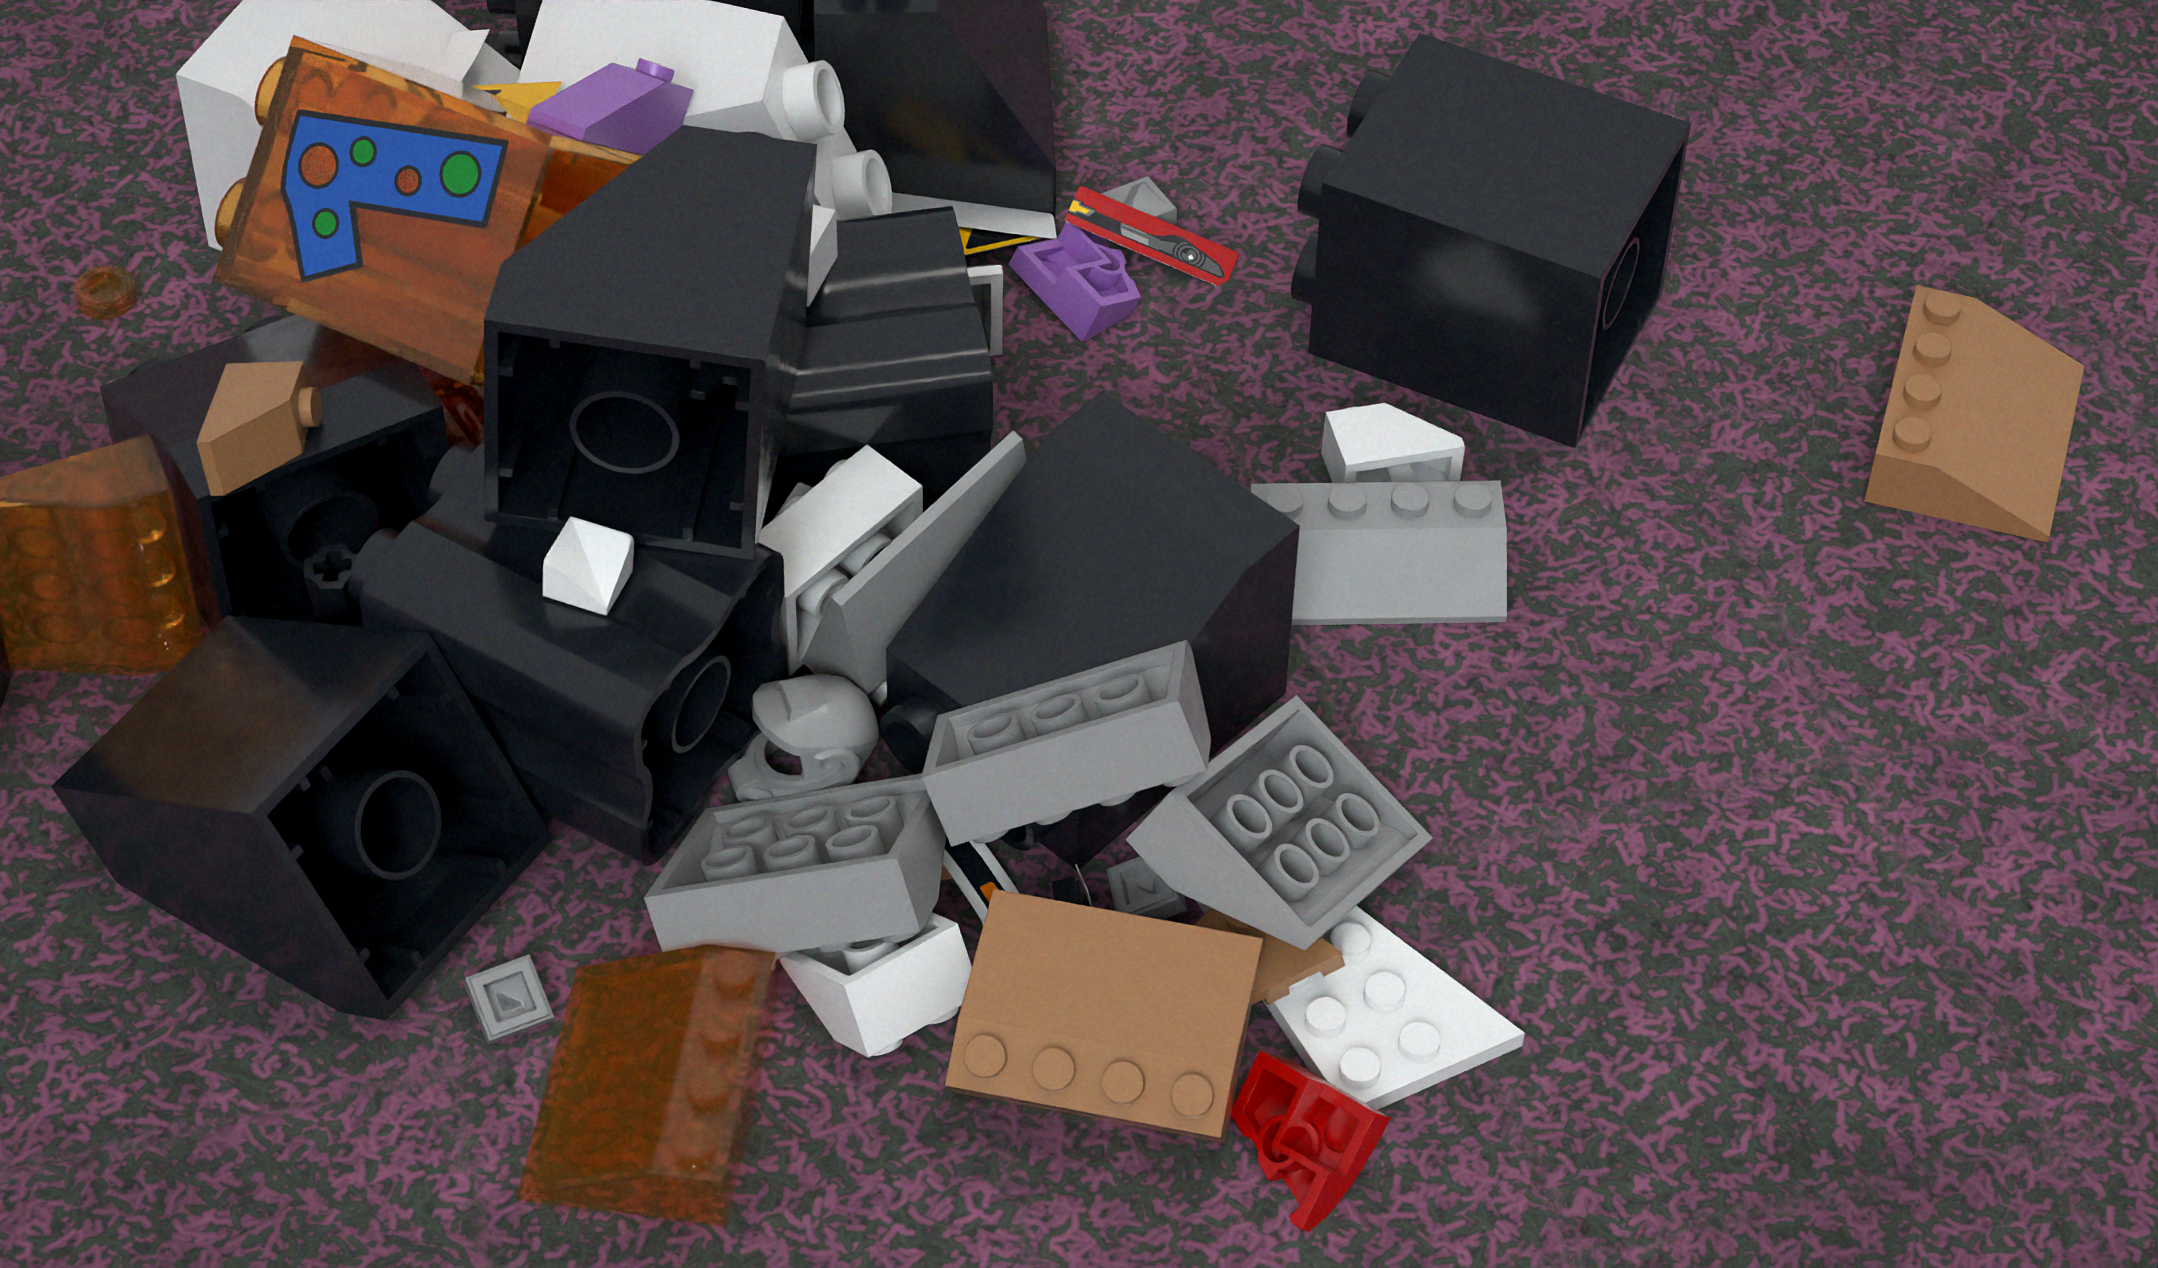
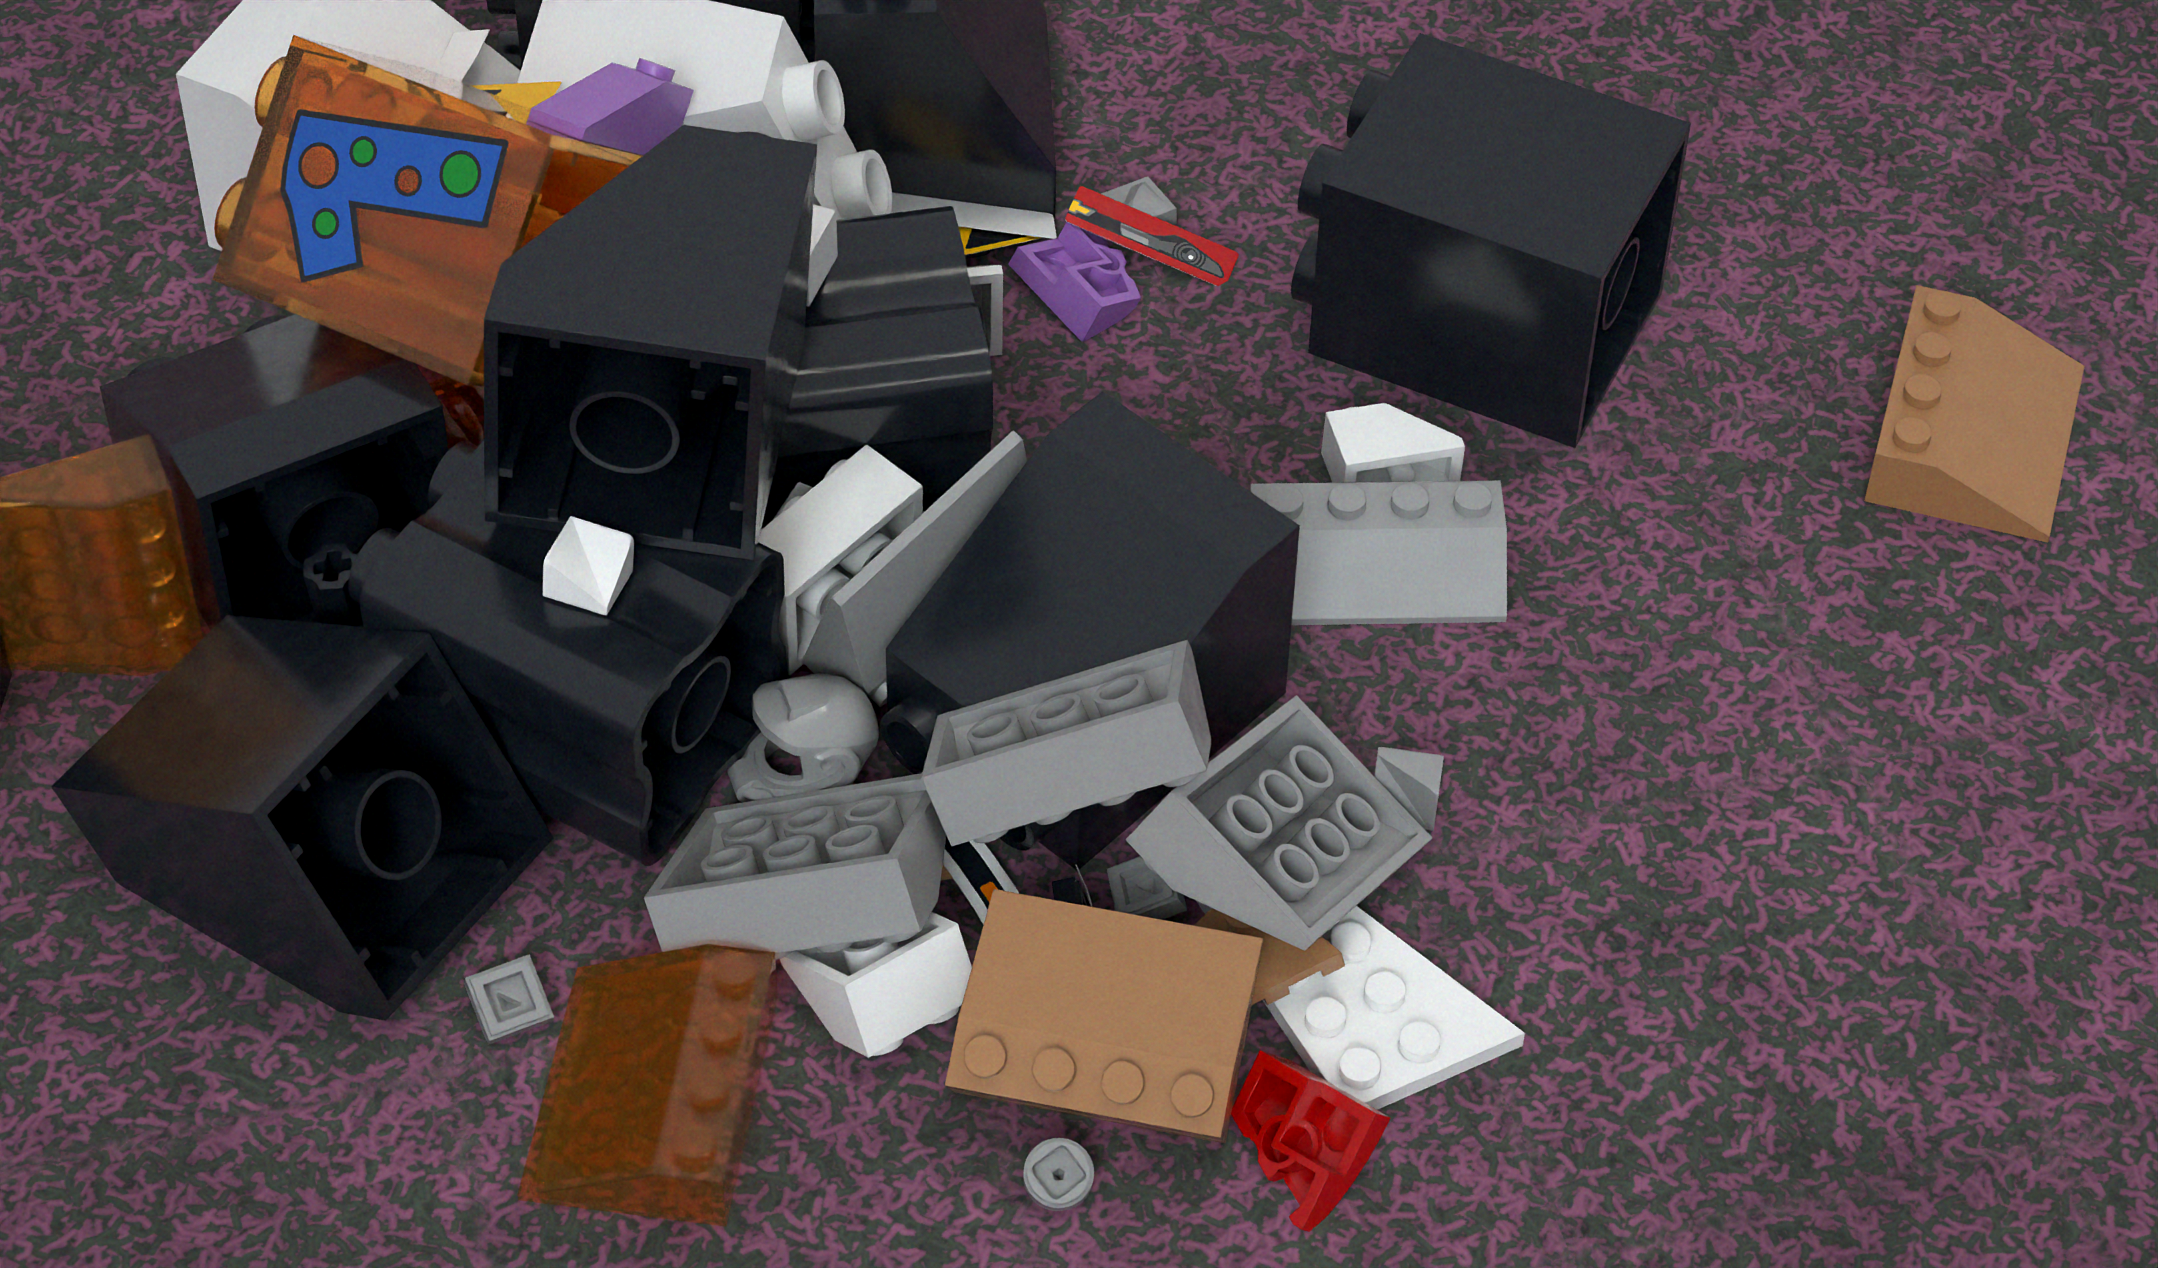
clear orange tile [74,265,137,320] -> none
medium nougat slope [196,361,322,496] -> none
none -> light grey tile [1023,1138,1094,1211]
none -> light grey slope [1374,747,1444,831]

